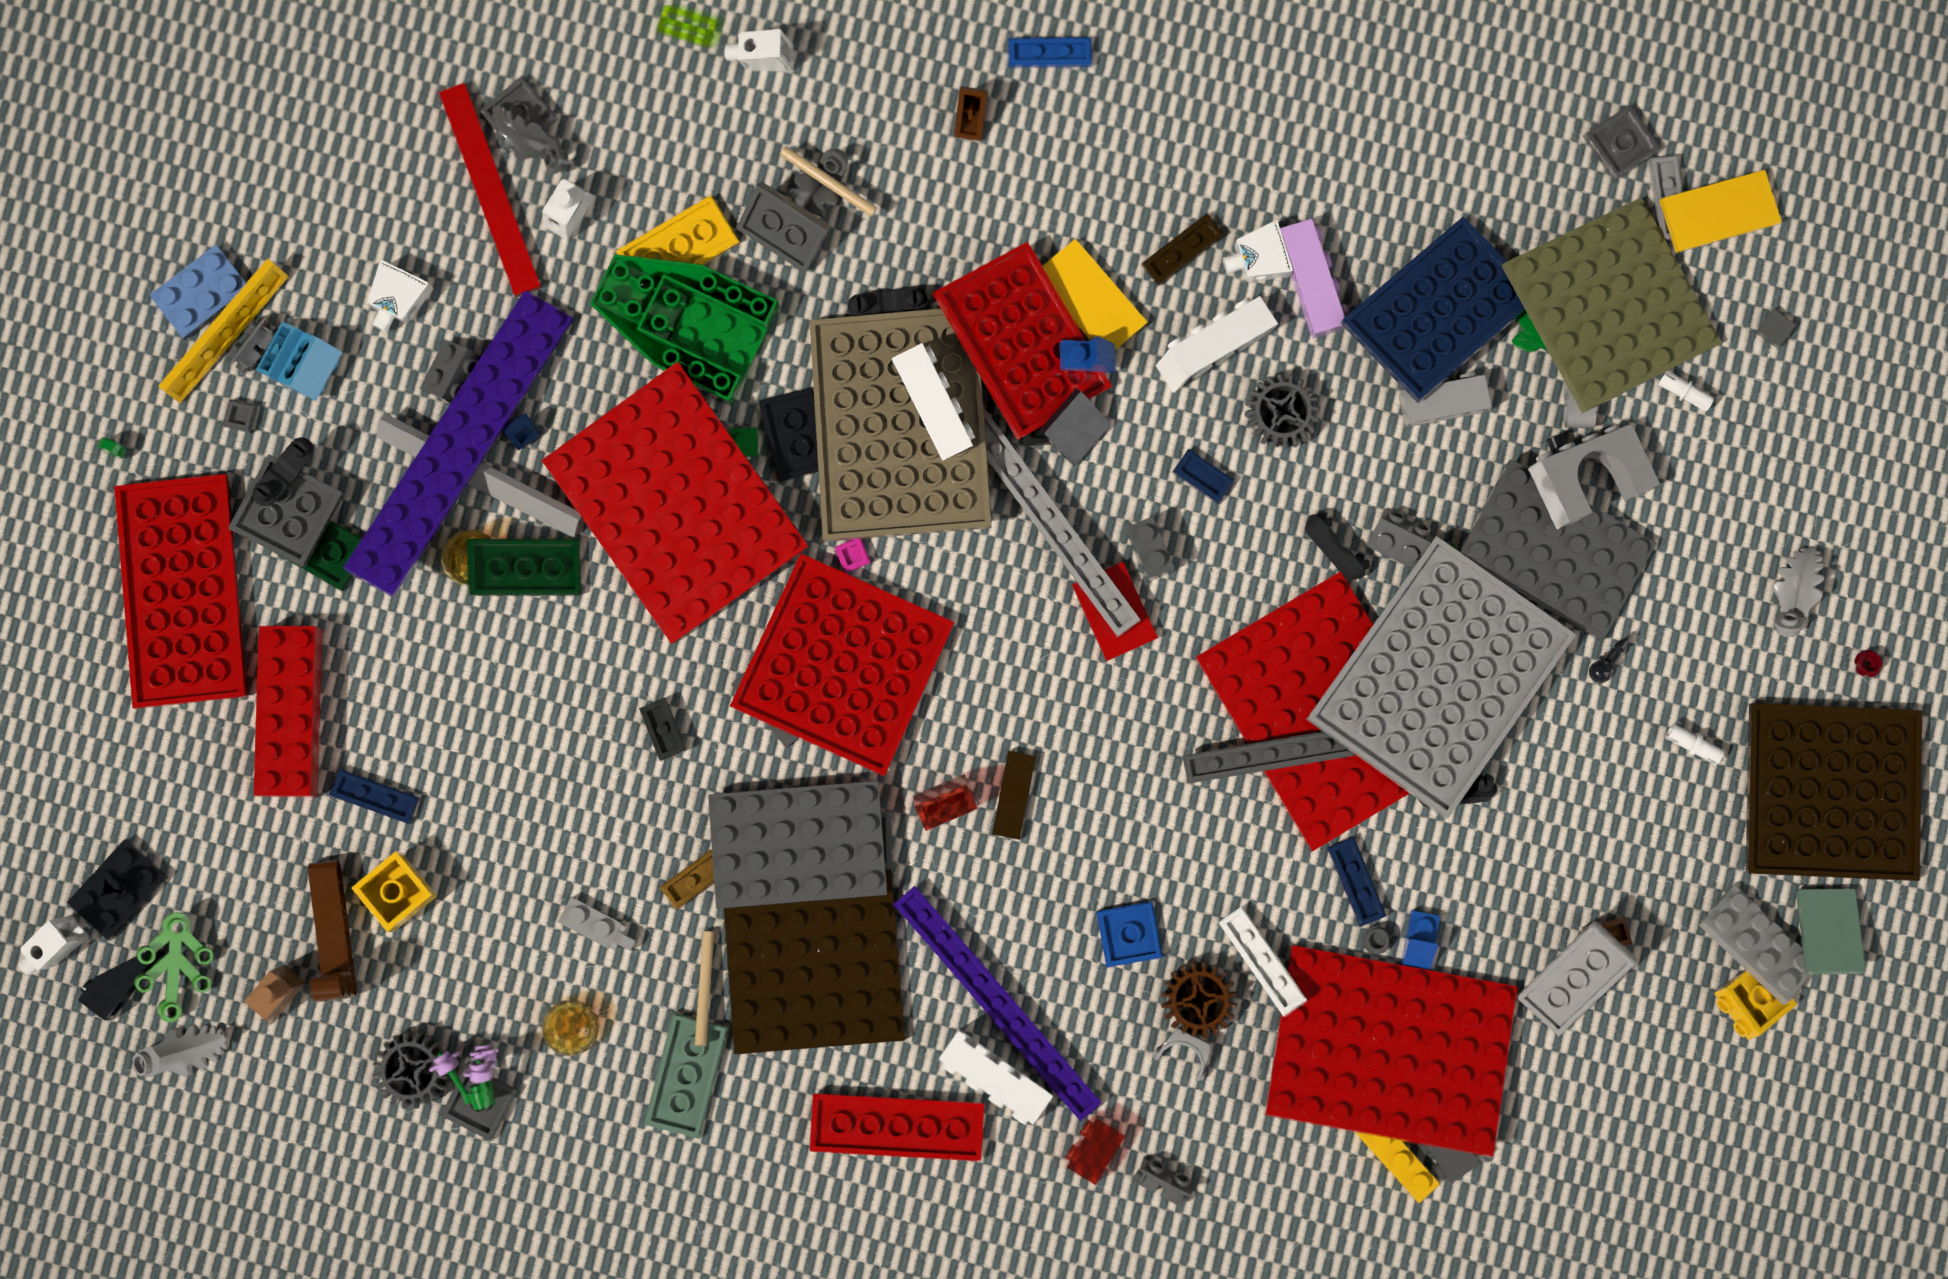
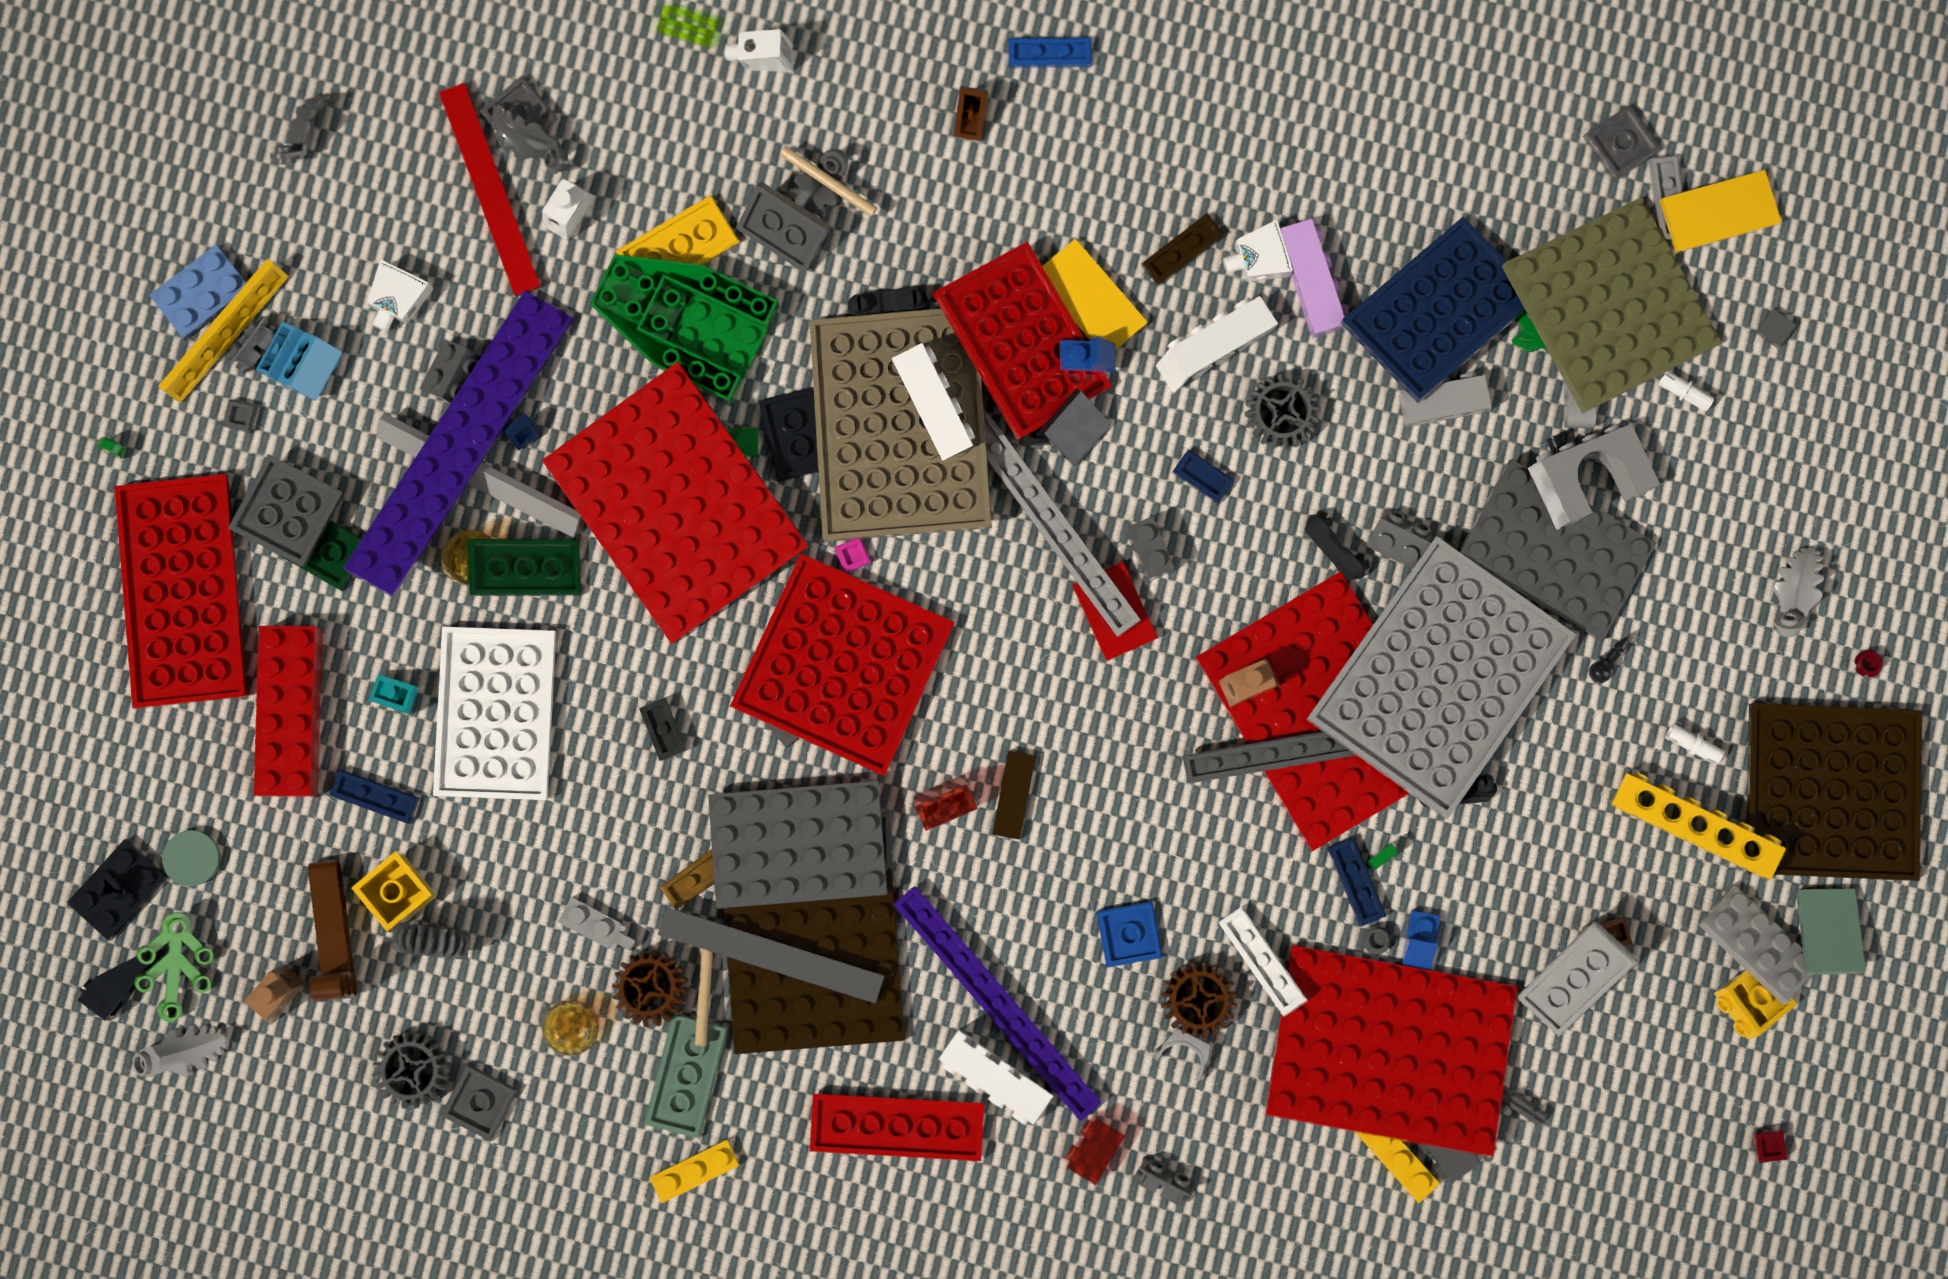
white torso [18,915,90,976] -> none
black piece [252,437,314,506] -> none
plant [429,1043,499,1110] -> none
none -> sand green tile [162,830,221,887]
none -> dark grey plant [270,93,339,165]
none -> teal slope [369,674,420,715]
none -> dark grey gear [392,923,471,960]
none -> white plate [433,627,556,800]
none -> reddish brown gear [612,950,689,1028]
none -> yellow plate [649,1139,740,1204]
none -> dark grey tile [658,907,884,1003]
none -> medium nougat torso [1219,659,1280,707]
none -> green tile [1366,843,1398,869]
none -> dark grey axle [1501,1085,1547,1126]
none -> yellow brick [1610,771,1786,880]
none -> dark red plate [1752,1130,1787,1163]

